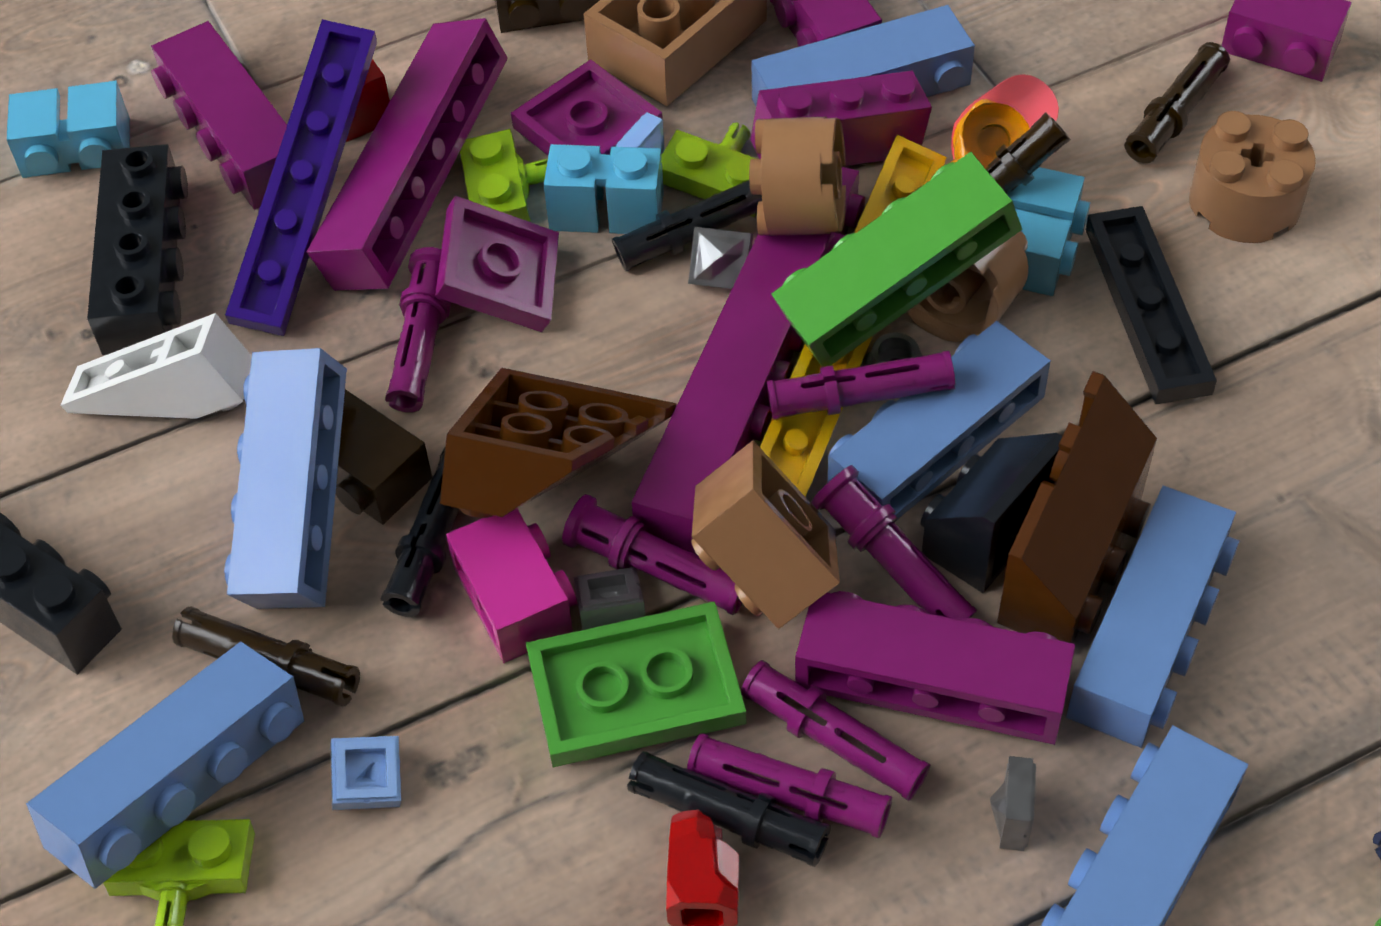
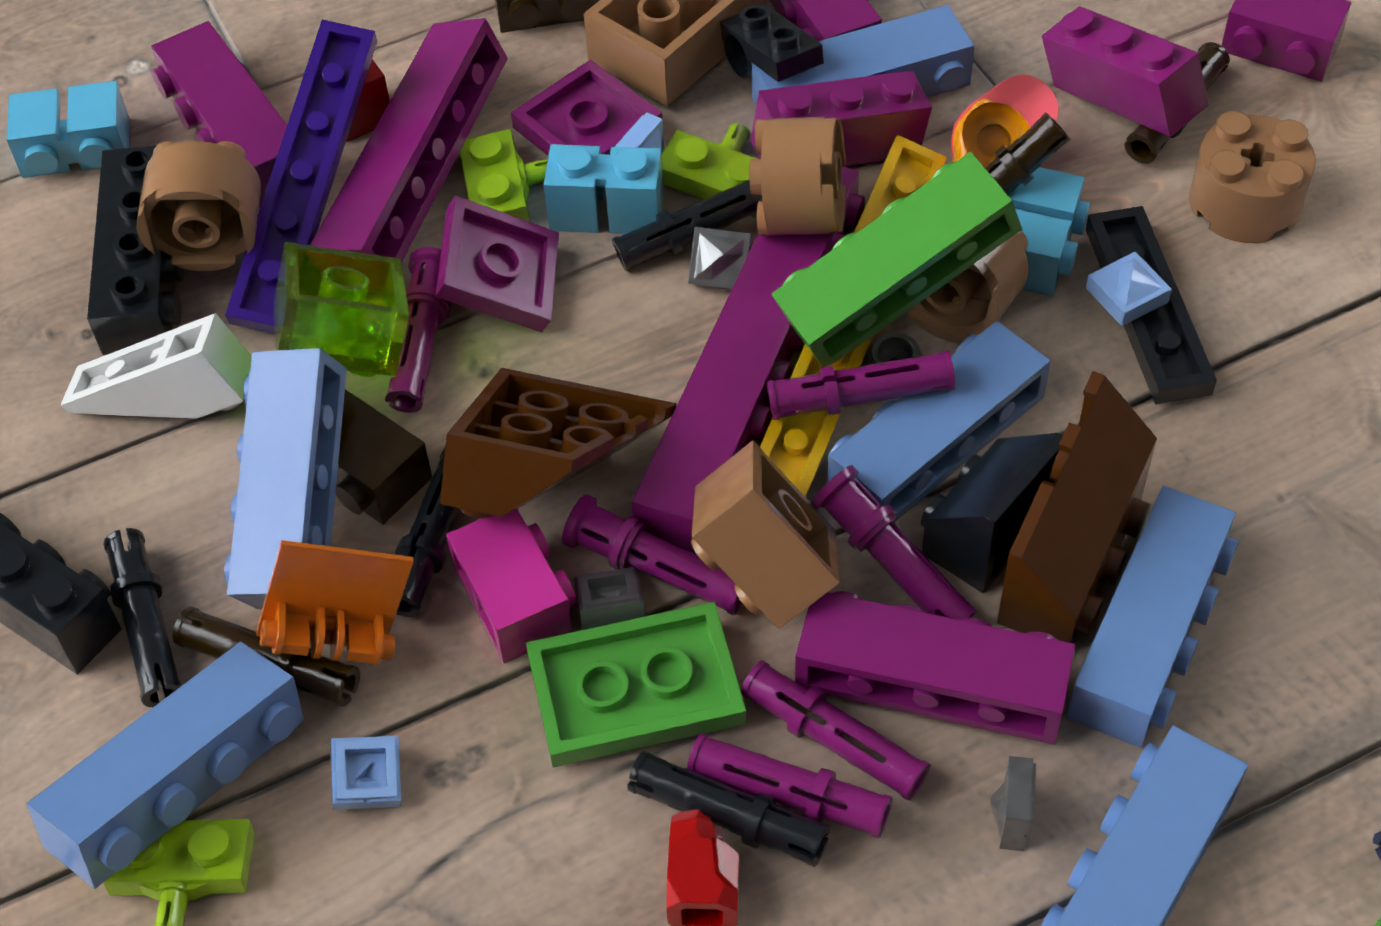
none -> black pin [103,528,182,708]
none -> medium nougat brick [137,141,261,271]
none -> orange hinge [256,540,414,666]
none -> clear neon green brick [274,242,409,377]
none -> black plate [720,4,824,82]
none -> magenta brick [1042,6,1209,137]
none -> light blue tile [1086,252,1172,326]

